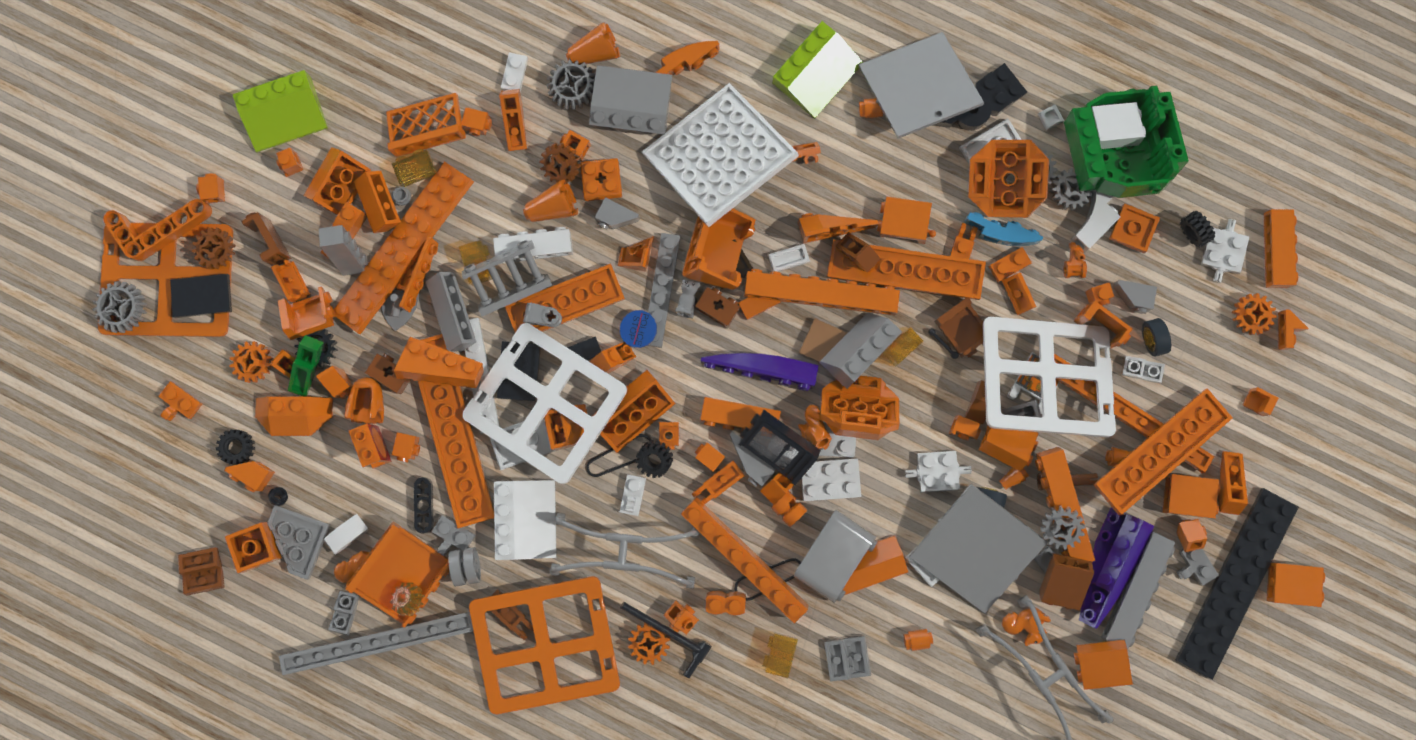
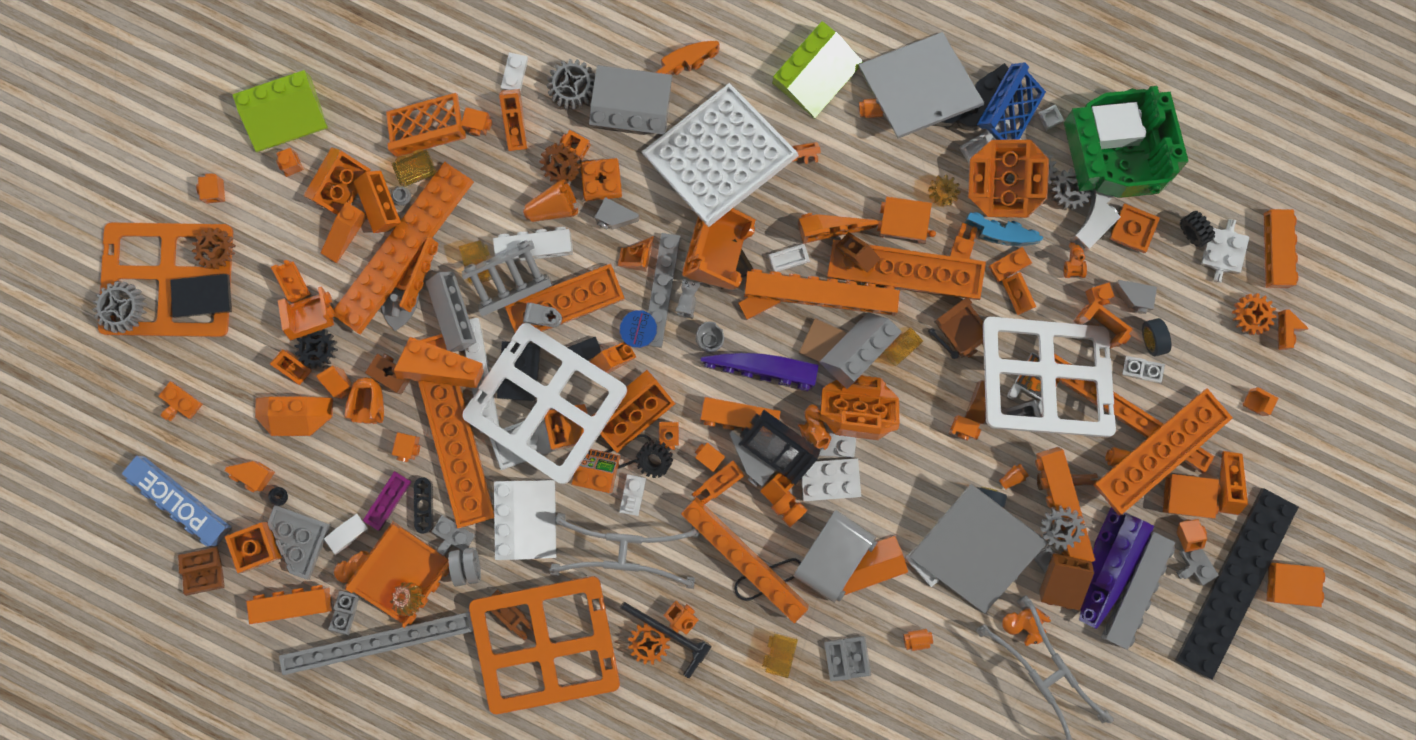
orange beam [103,199,212,261] -> none
black tyre [216,429,255,465] -> none
orange gear [229,341,273,383] -> none
dark orange panel [241,212,292,266] -> none
green slope [288,335,324,397] -> none
light grey brick [319,225,368,276] -> none
orange panel [349,423,392,469] -> none
orange cone [566,22,620,65] -> none
dark orange brick [695,287,740,329] -> none
orange brick [706,591,746,615] -> none
white plate [905,451,972,493] -> none
orange brick [978,426,1039,471] -> none
orange brick [1074,640,1133,690] -> none
none -> medium blue brick [122,455,232,547]
none -> orange brick [246,585,332,625]
none -> magenta plate [363,471,412,531]
none -> orange slope [571,449,621,493]
none -> light grey hair [696,322,725,352]
none -> clear yellow gear [928,174,961,207]
none -> blue fence [977,62,1046,140]

